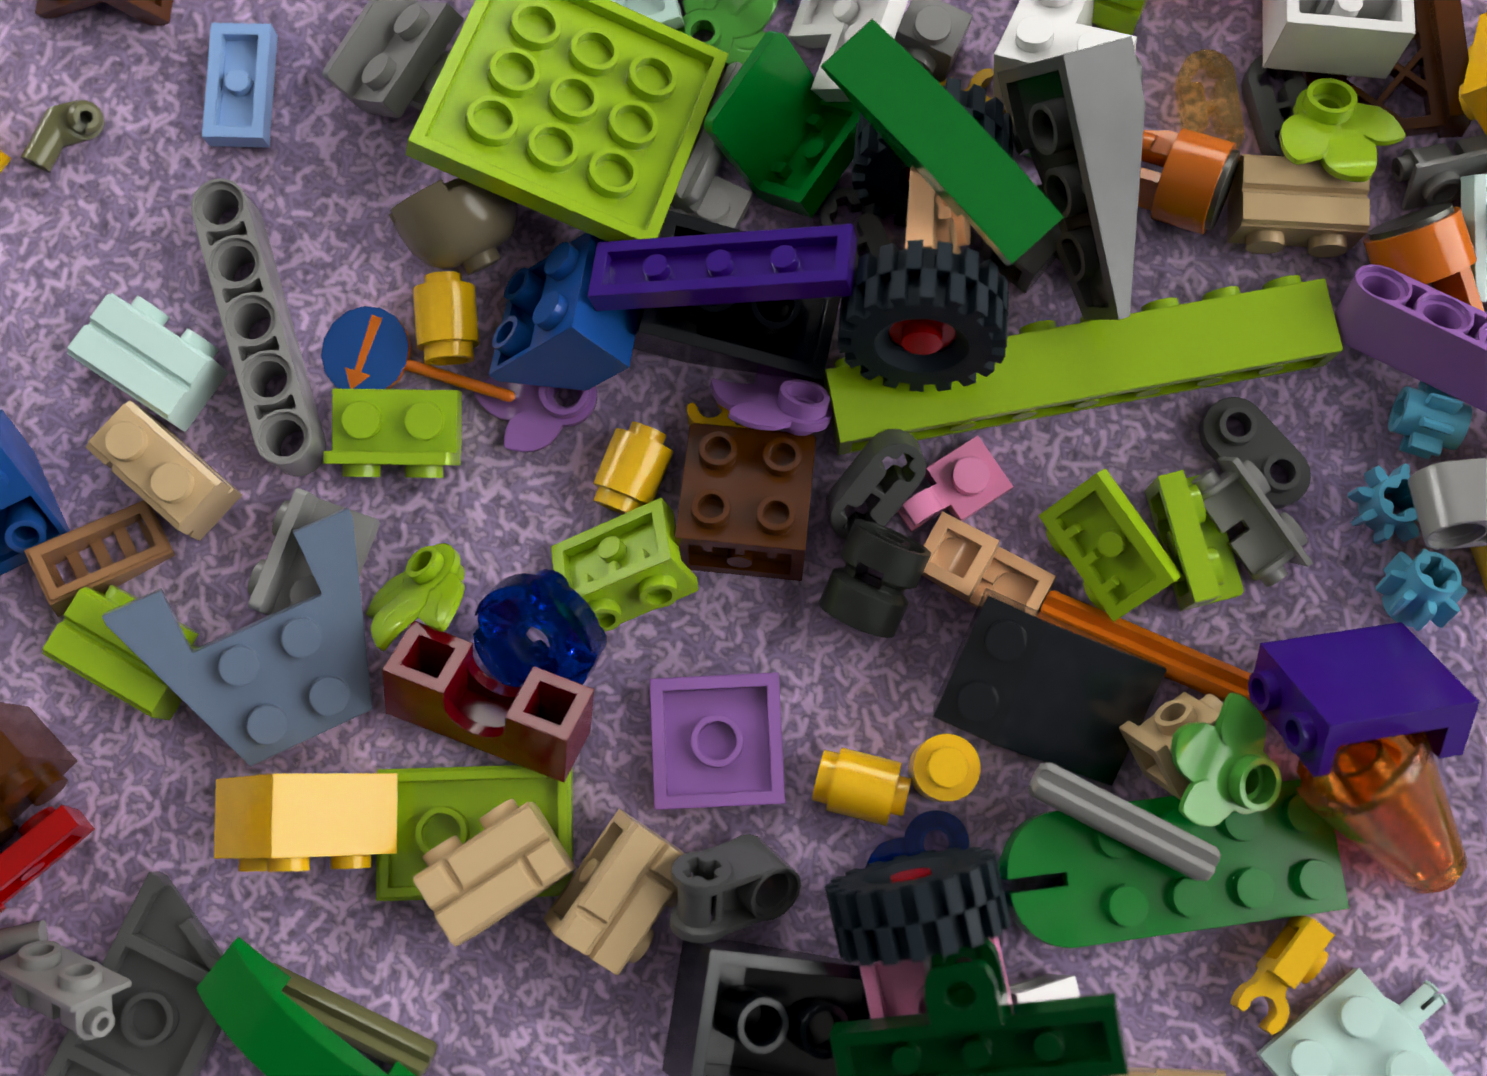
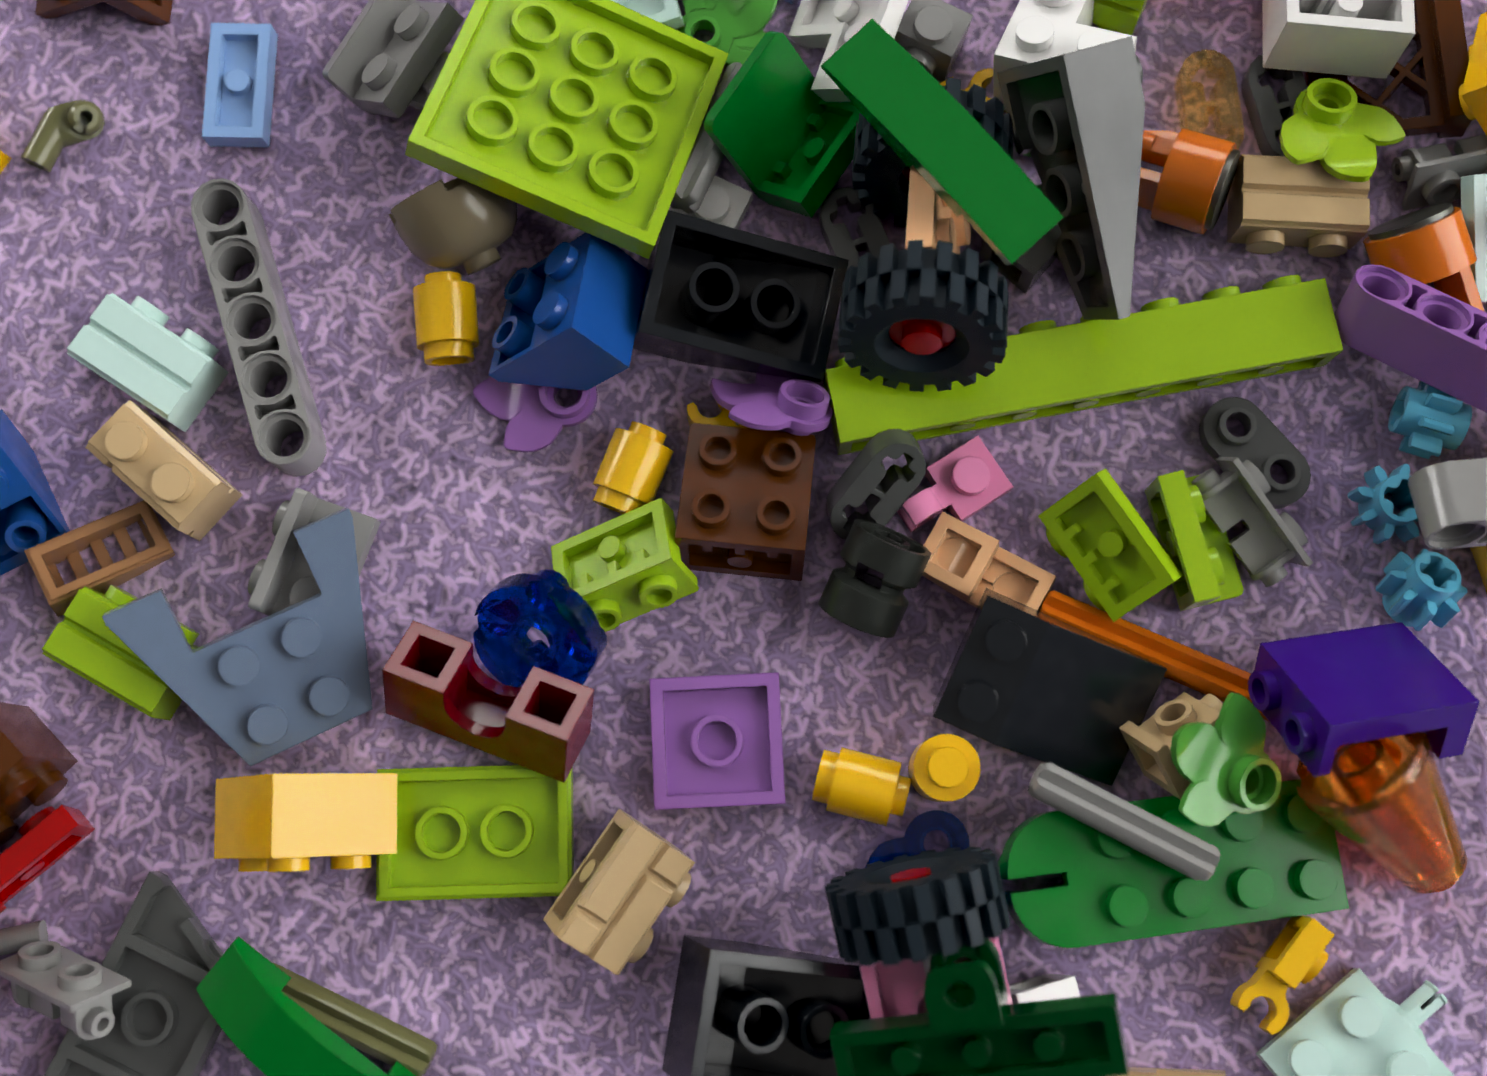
blue piece [321,306,515,402] -> none
lime bracket [323,389,462,478] -> none
lime plate [366,543,465,652] -> none
tan brick [413,798,576,947] -> none
dark purple plate [588,224,857,311] -> none
dark grey piece [670,834,801,943] -> none

